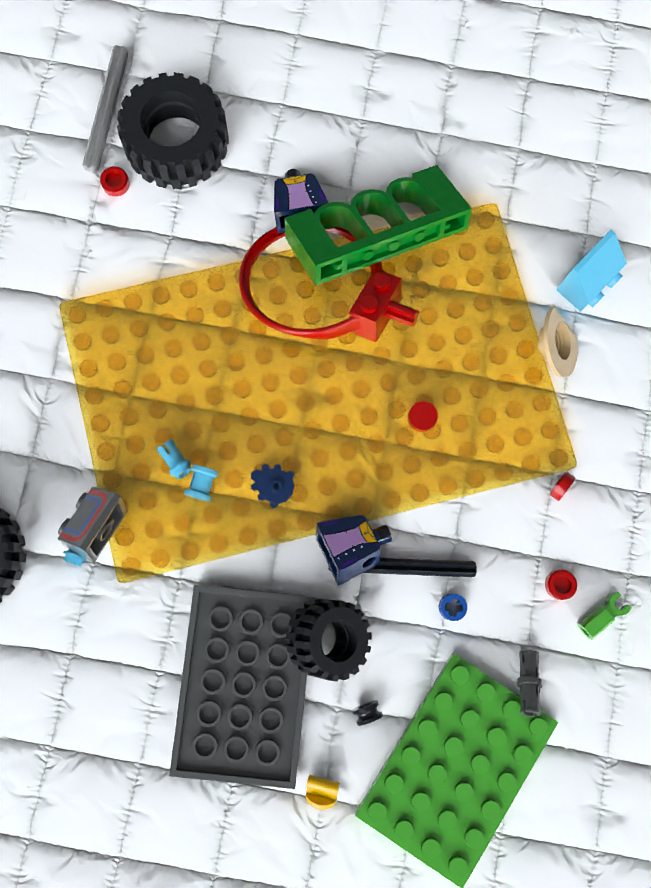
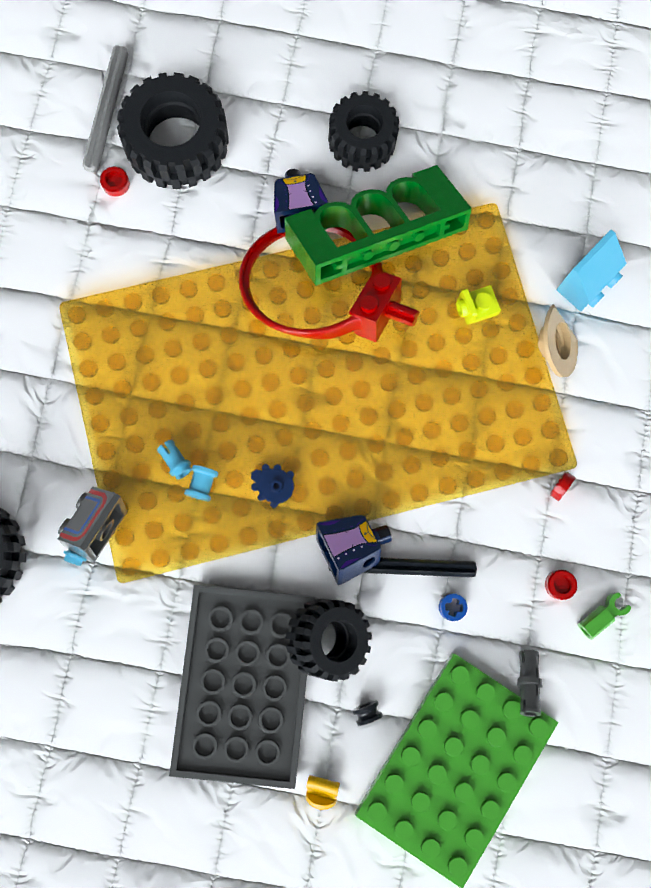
red tile [408,401,438,432] -> none
none -> black tyre [328,91,399,172]
none -> neon yellow bracket [456,285,501,325]

